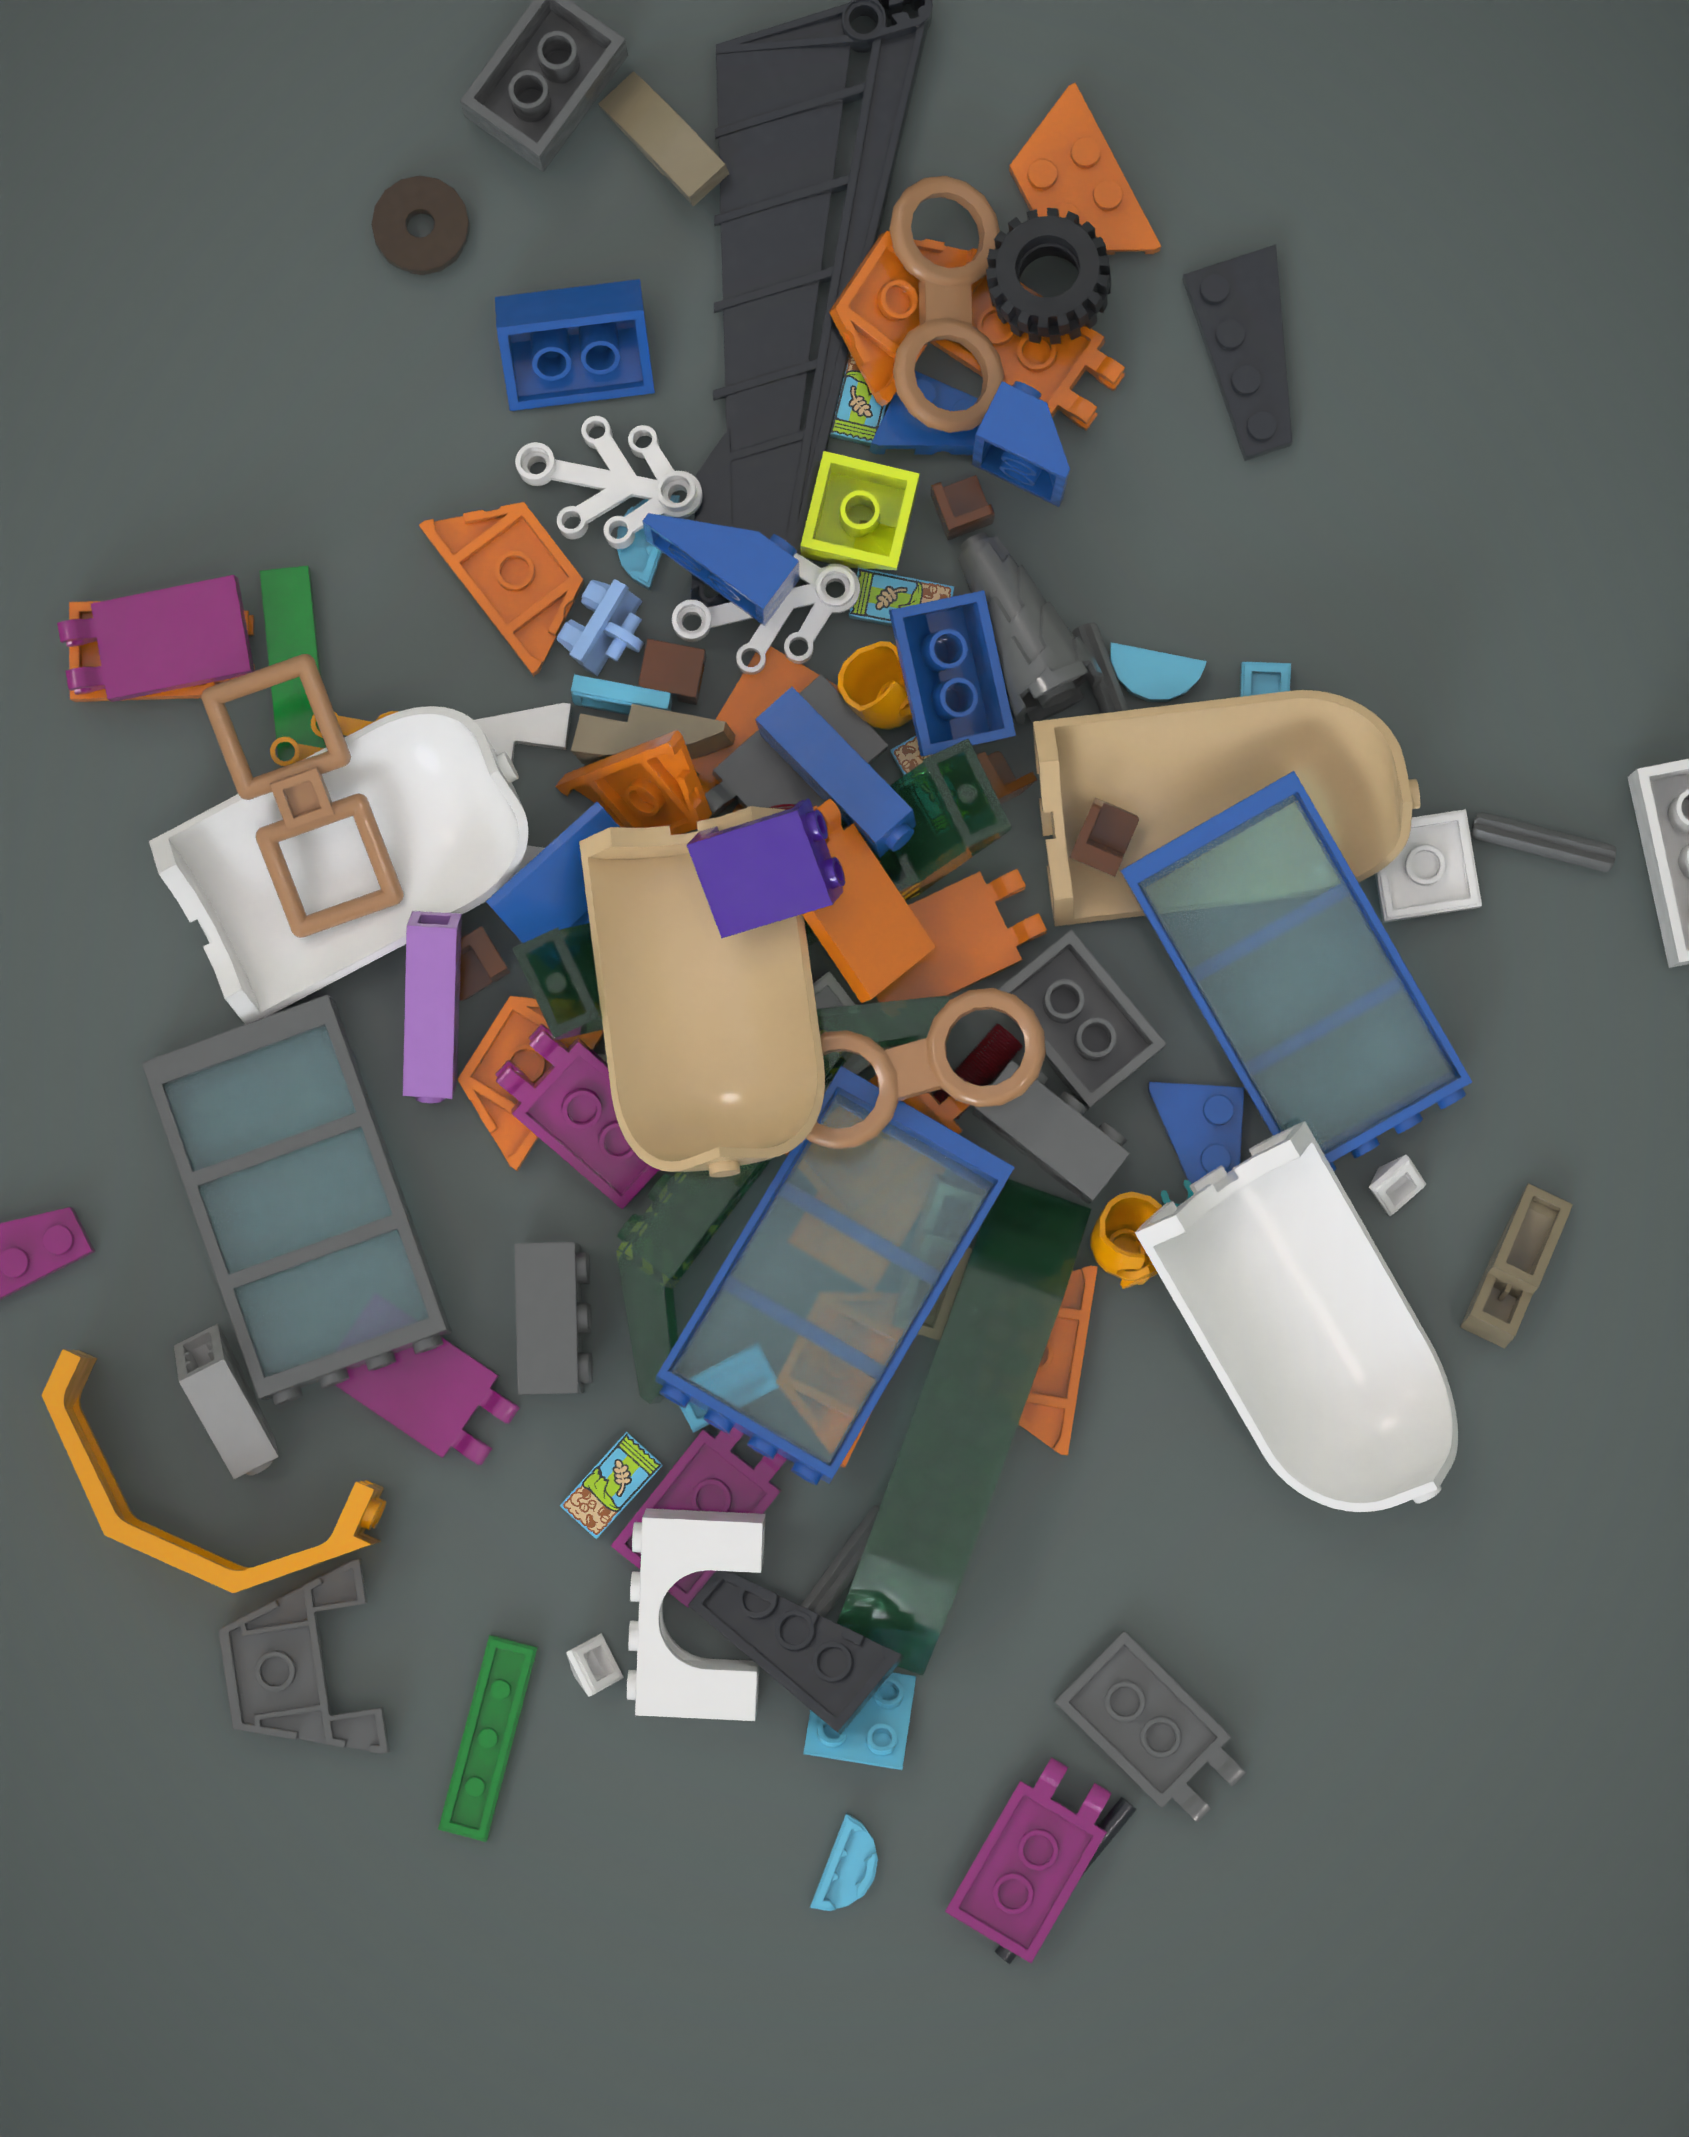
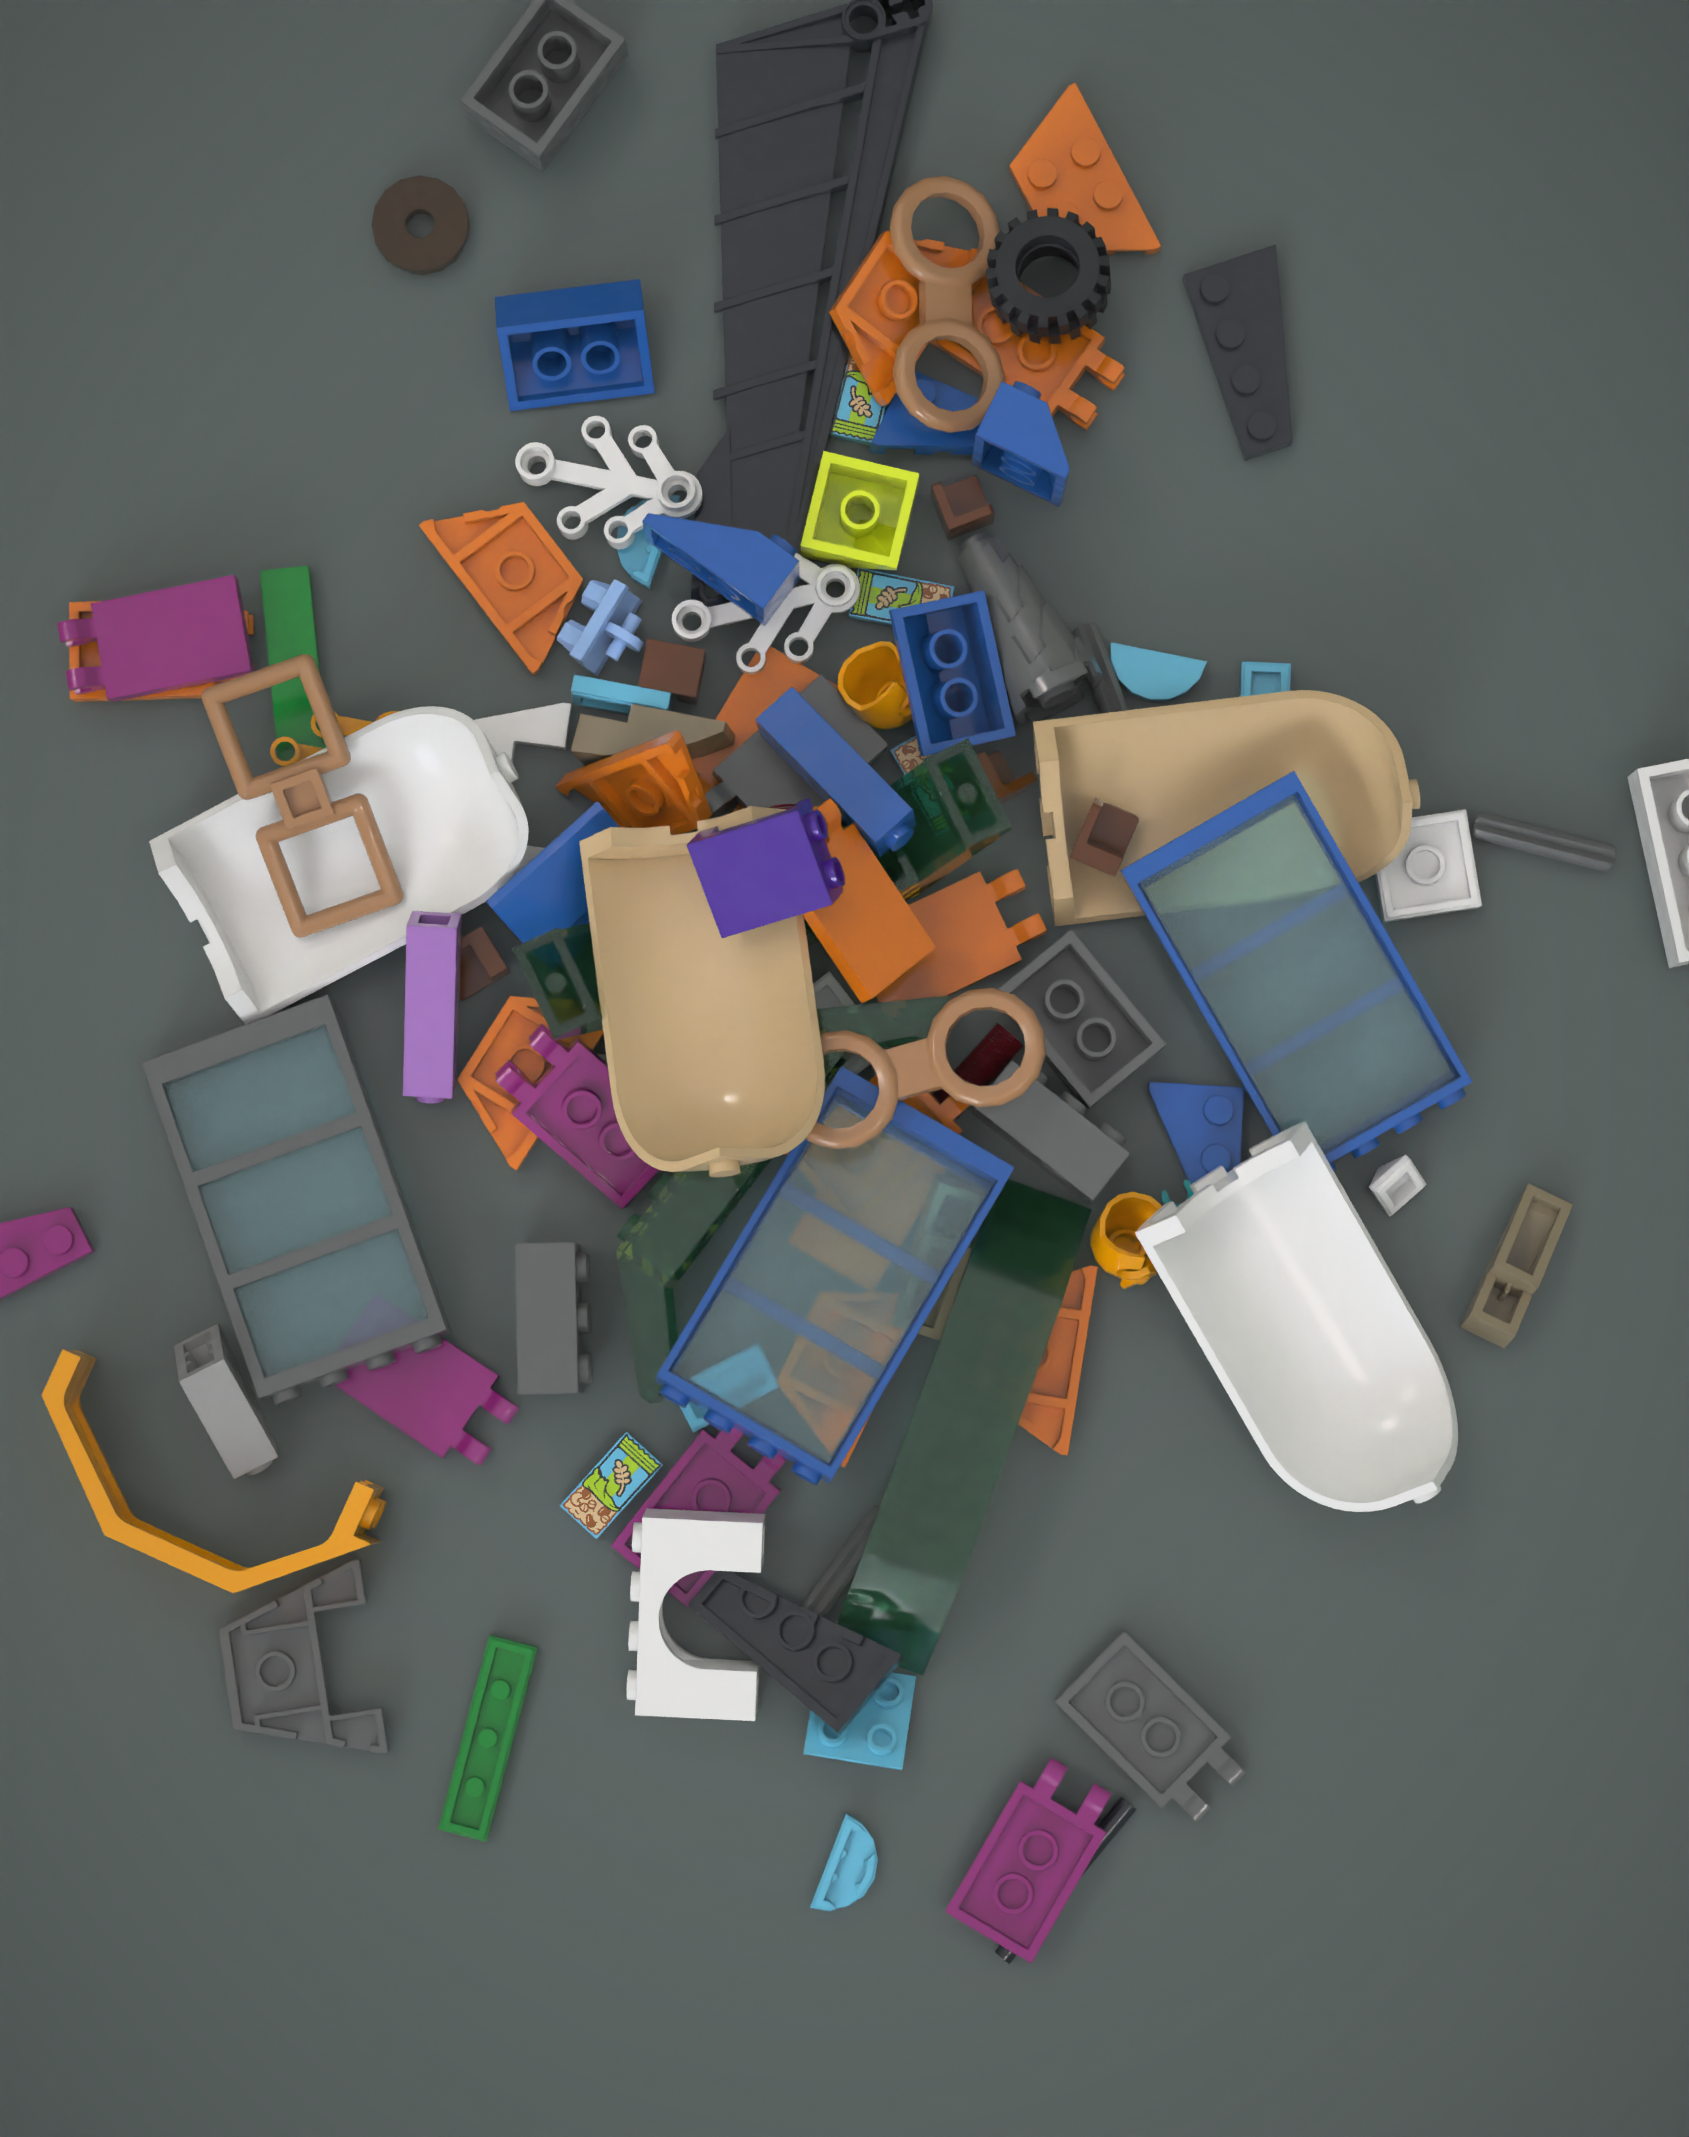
white slope [566,1633,624,1697] -> none
dark tan slope [598,71,729,207] -> none

